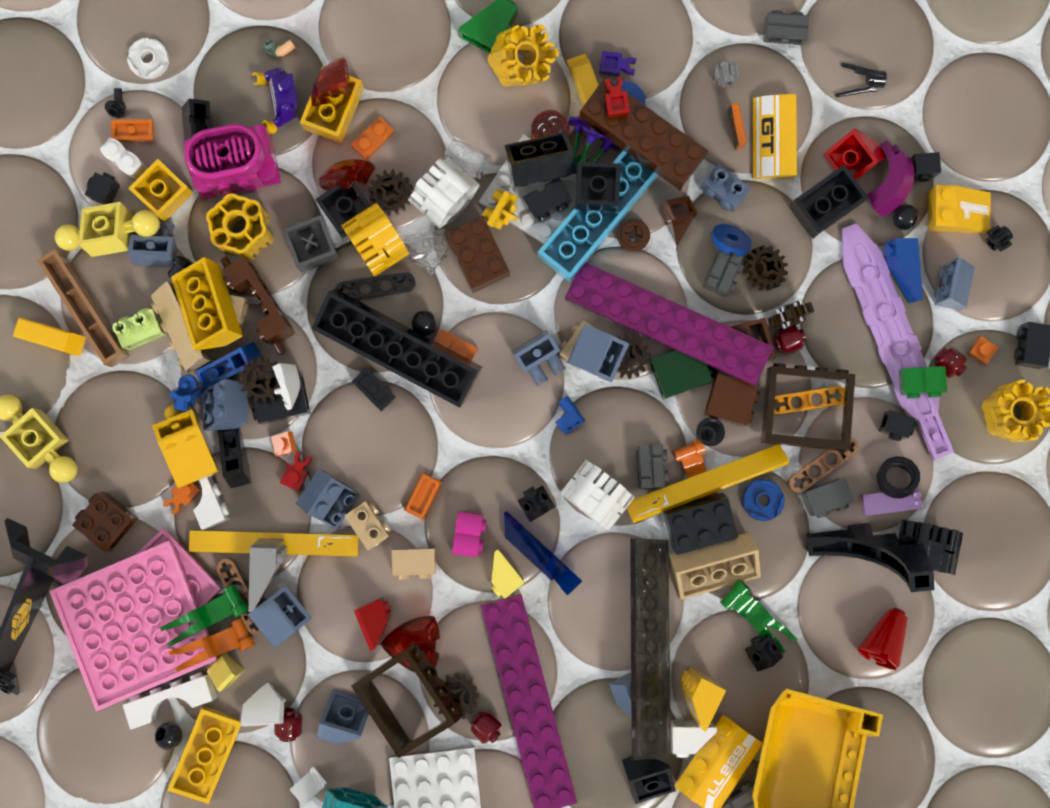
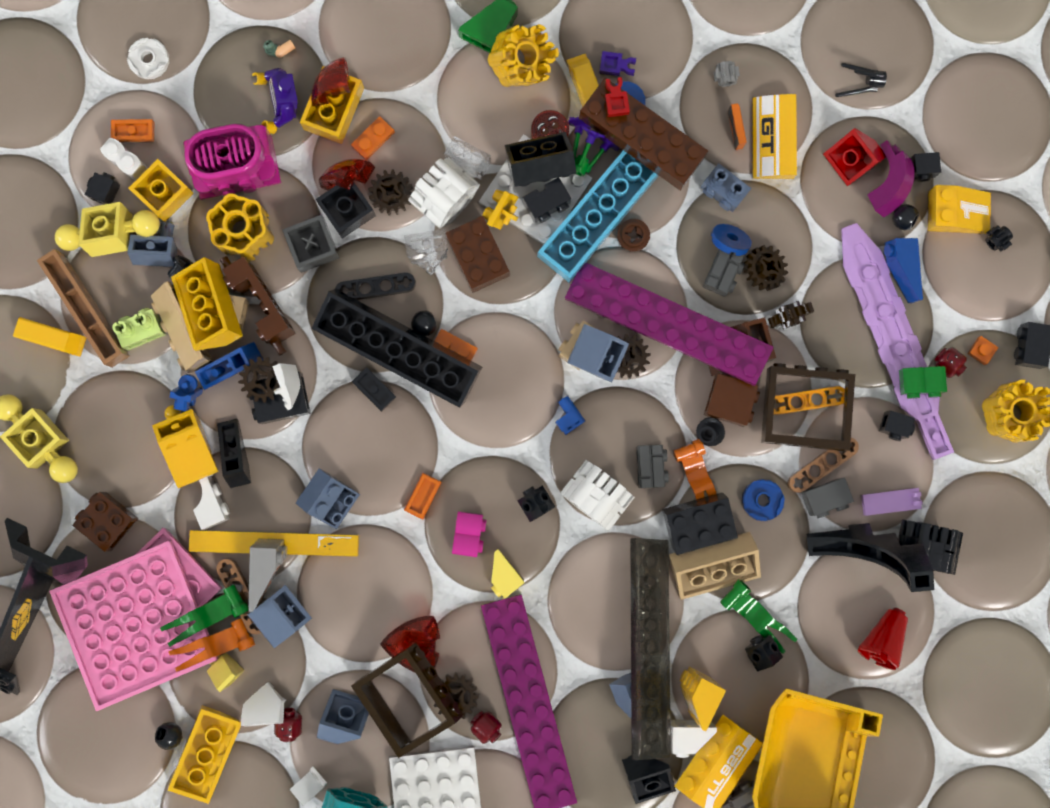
black plate [104,88,126,118] -> none
white arch [123,672,218,730] -> none
orange plate [163,482,202,514] -> none
black brick [182,99,212,141] -> none
sand blue slope [201,379,248,431] -> none
orange plate [271,431,297,457] -> none
red plate [280,452,312,491] -> none
yellow piece [341,203,409,277] -> none
tan brick [344,501,391,551] -> none
red slope [354,597,392,651] -> none
tan brick [392,548,436,580] -> none
clear blue wedge [504,510,582,596] -> none
sand blue brick [511,330,566,386] -> none
black brick [575,162,621,212] -> none
yellow tile [626,445,789,523] -> none
dark green brick [649,350,714,400] -> none
reddish brown slope [660,196,697,246] -> none
dark grey brick [763,10,809,45] -> none
dark red head [773,325,806,355] -> none
black brick [789,165,869,239] -> none
black tyre [877,456,920,499] -> none
sand blue slope [934,258,975,311] -> none

